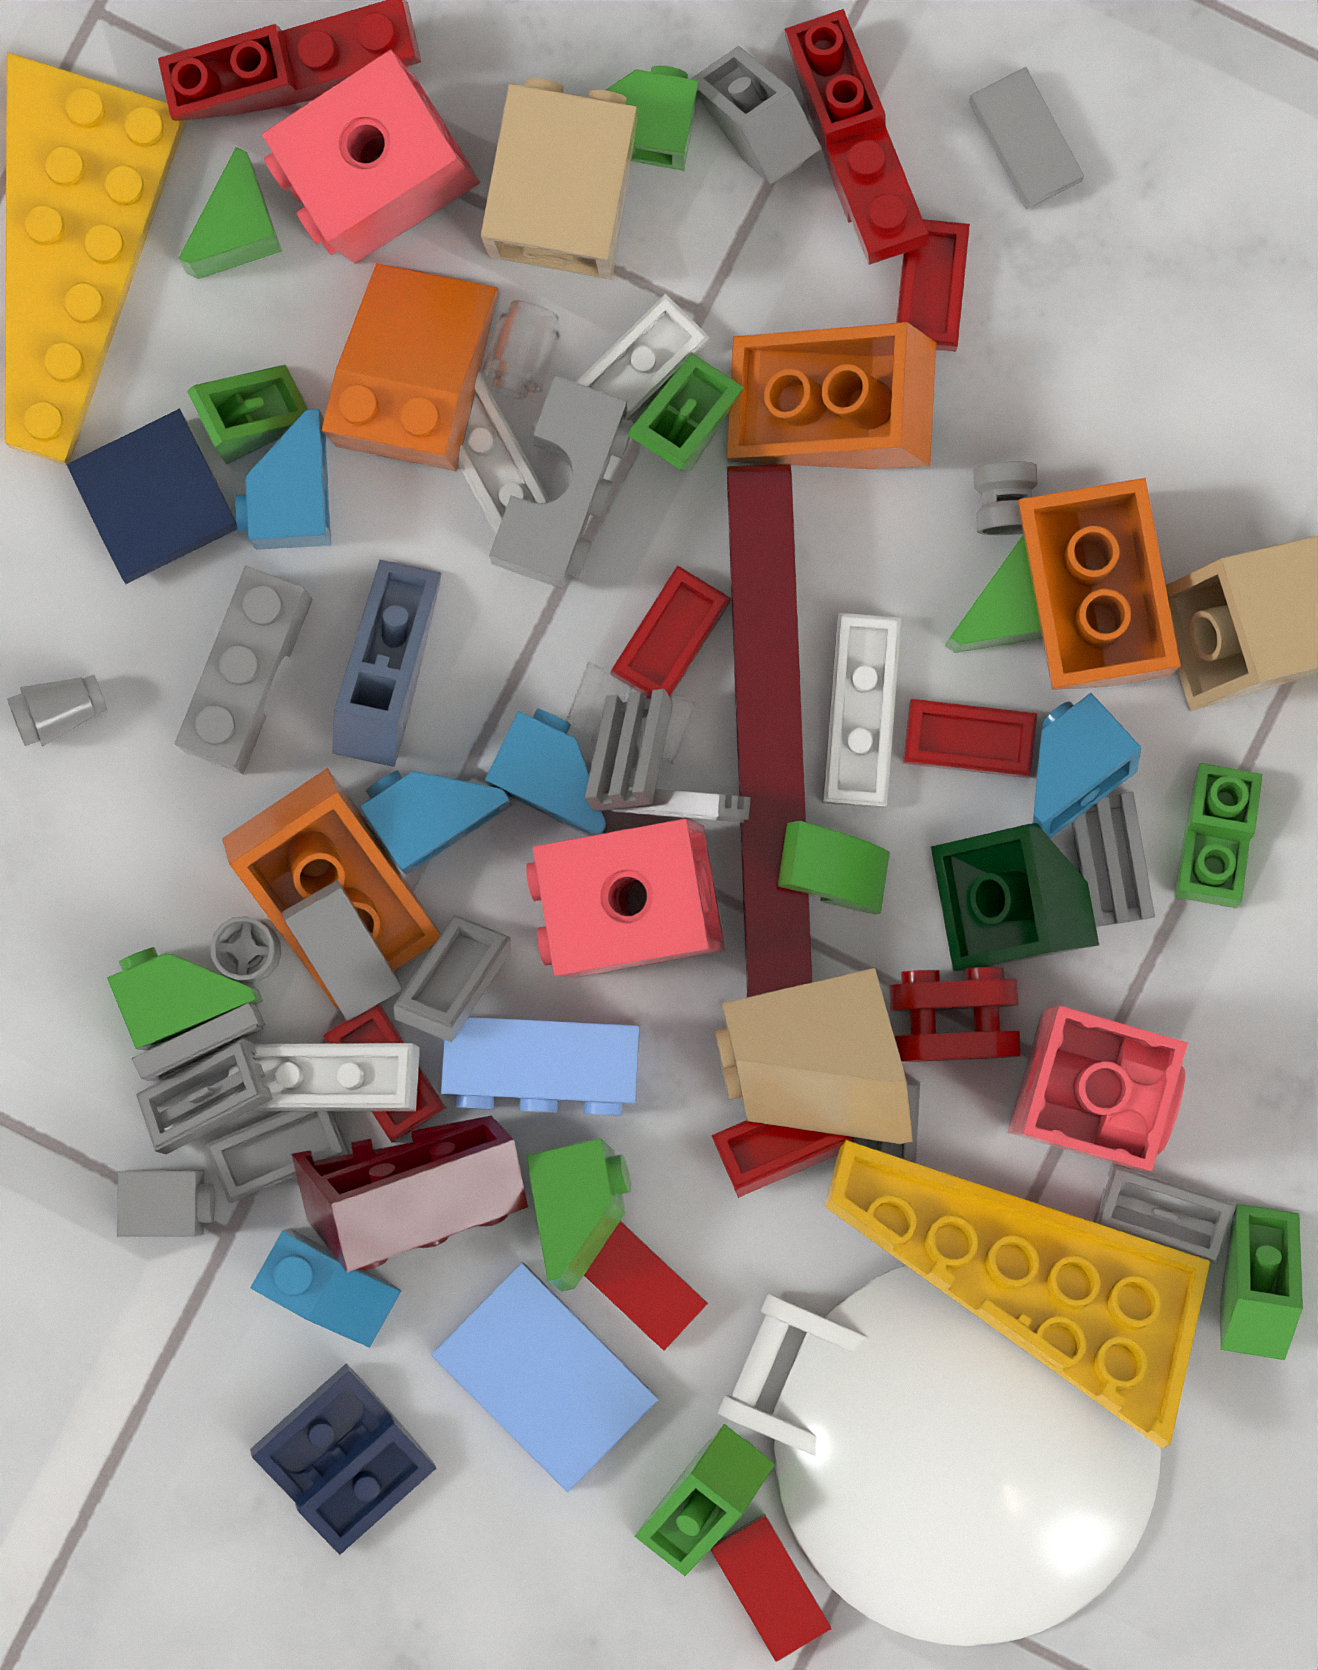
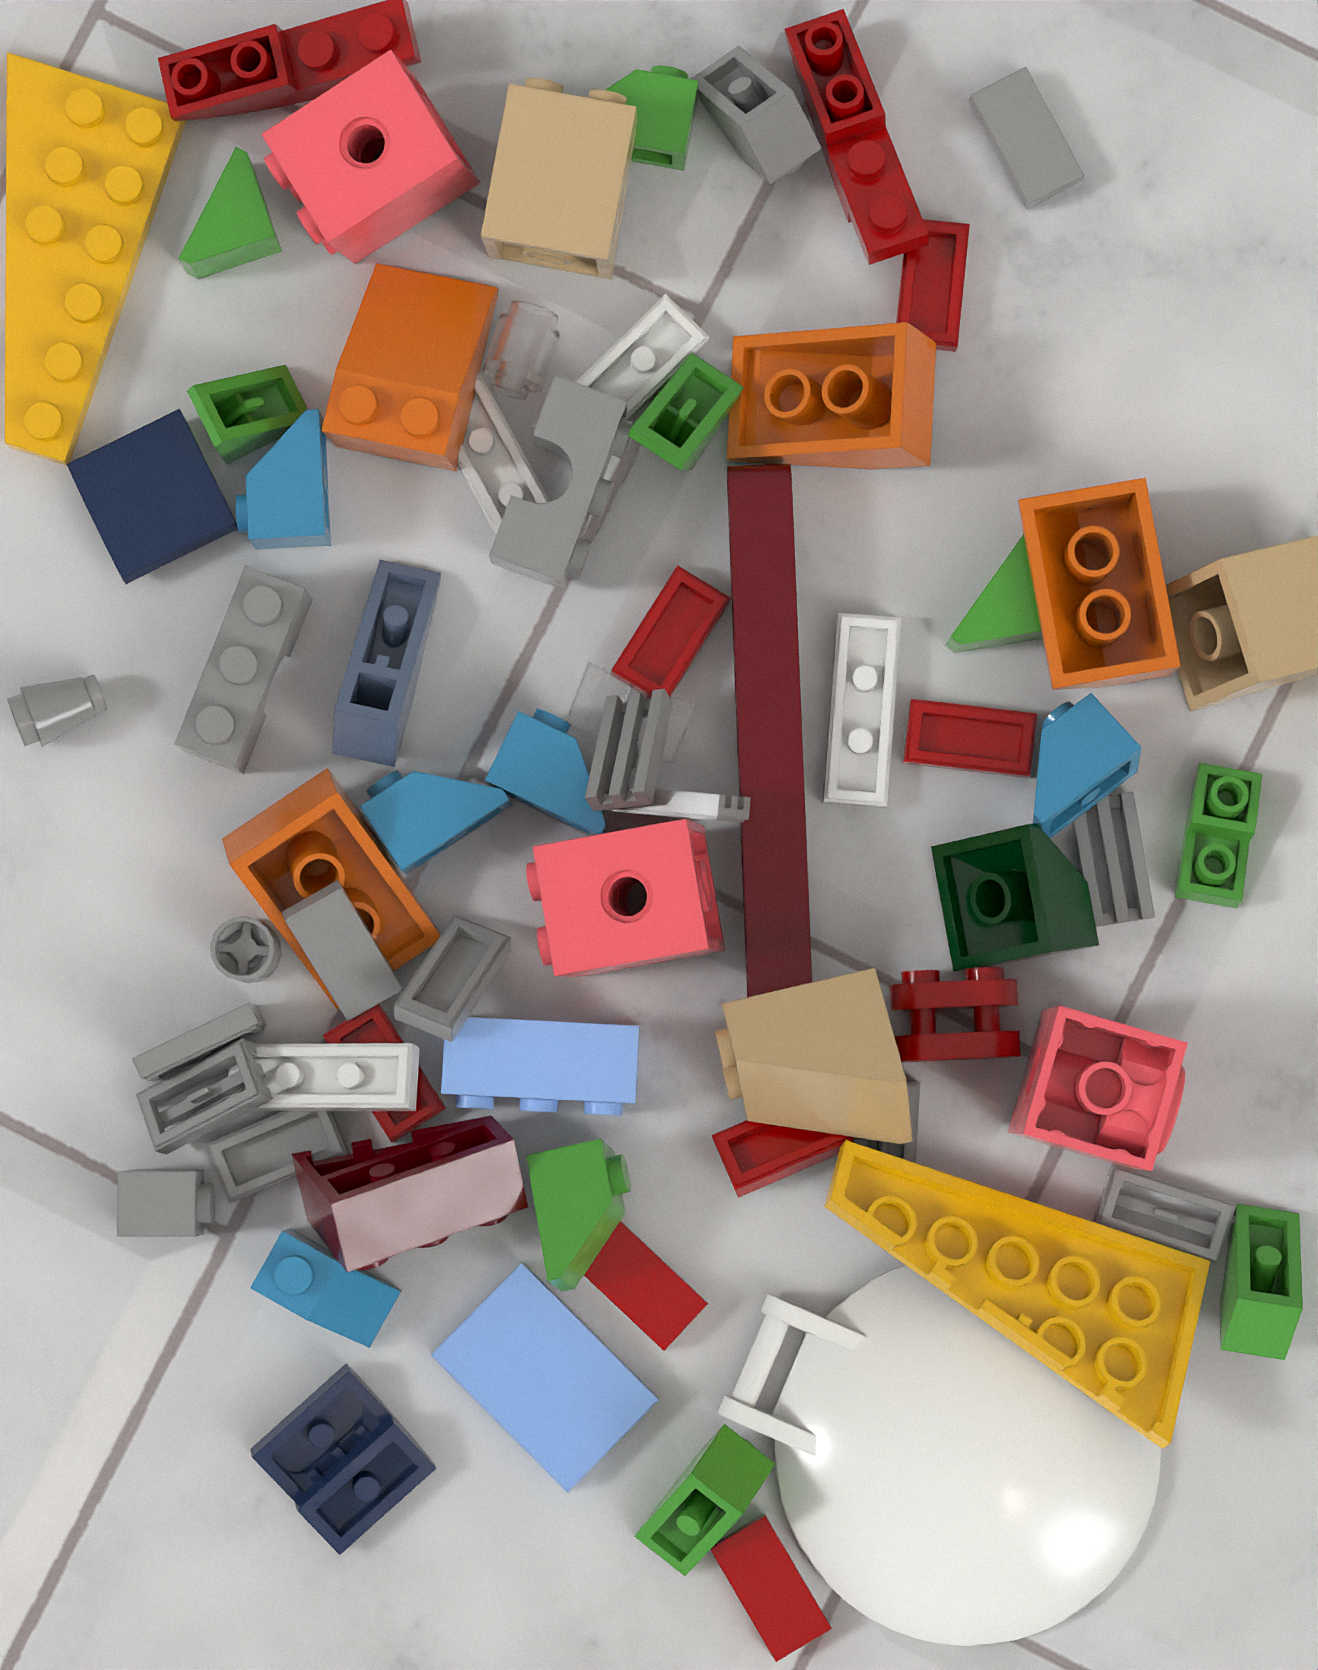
bright green slope [107,947,263,1050] -> none
bright green slope [778,821,890,915] -> none
light grey wheel [973,461,1038,535] -> none

